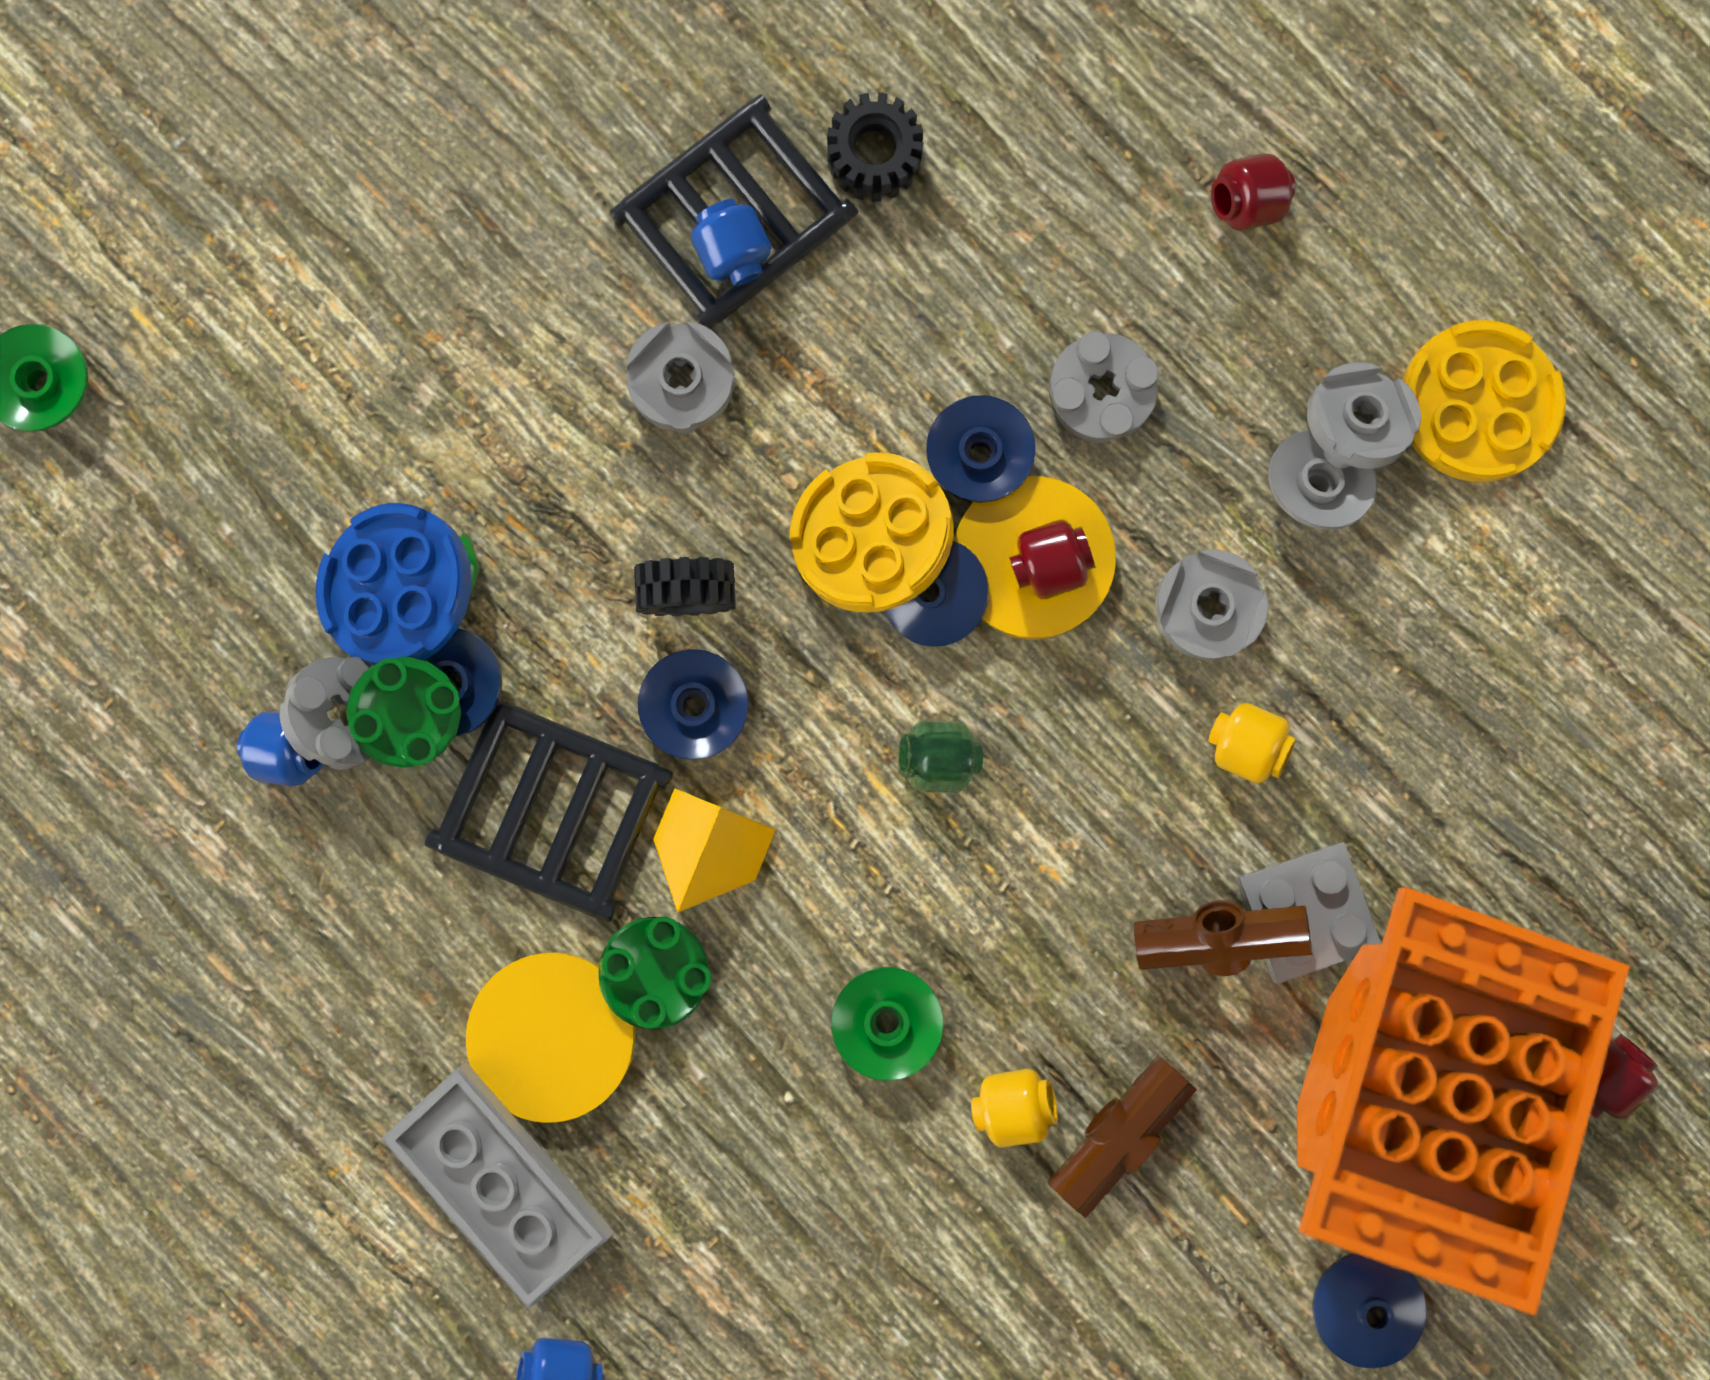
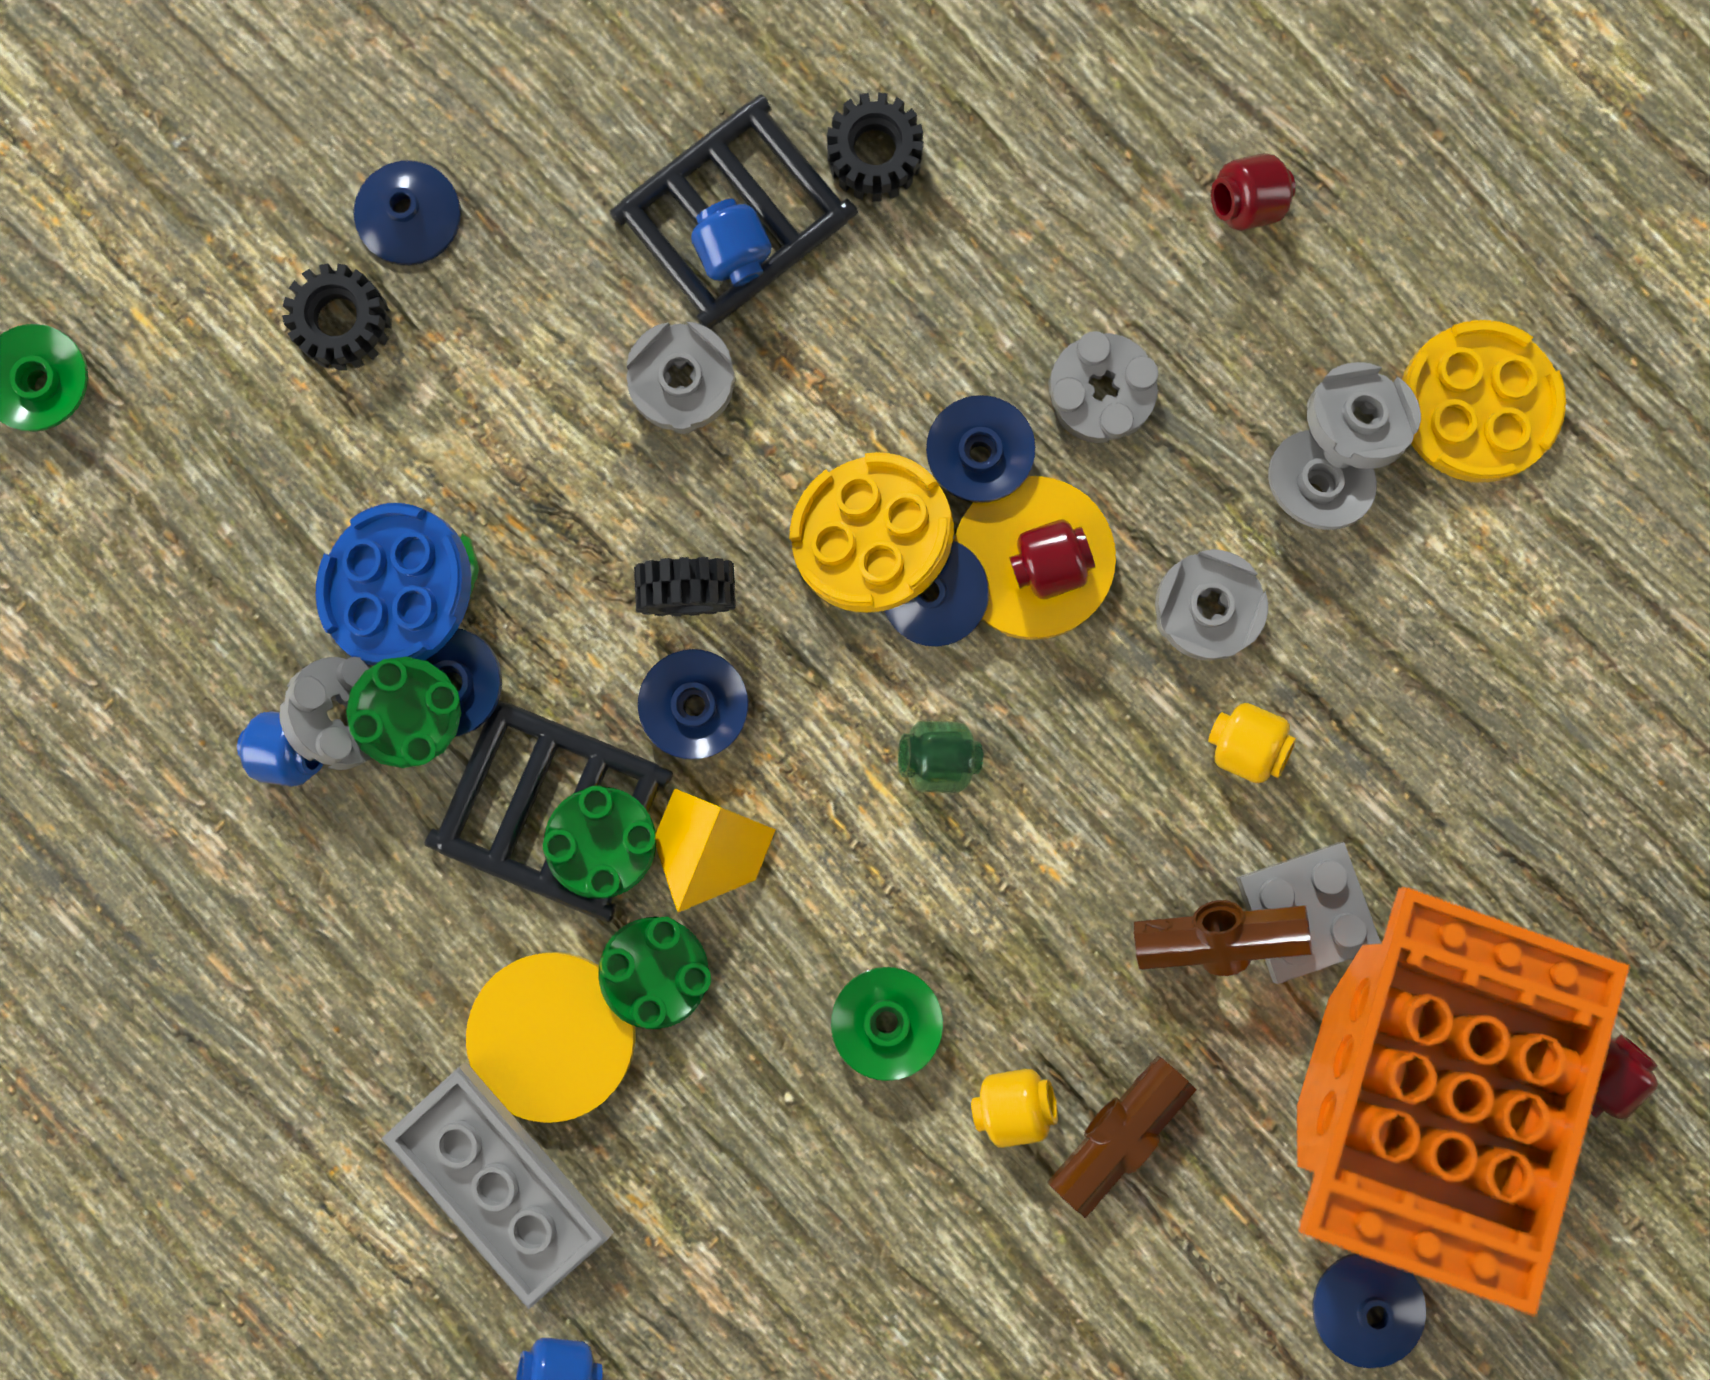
none -> black tyre [282,263,391,370]
none -> dark blue dish [354,160,461,266]
none -> green dish [542,786,656,899]

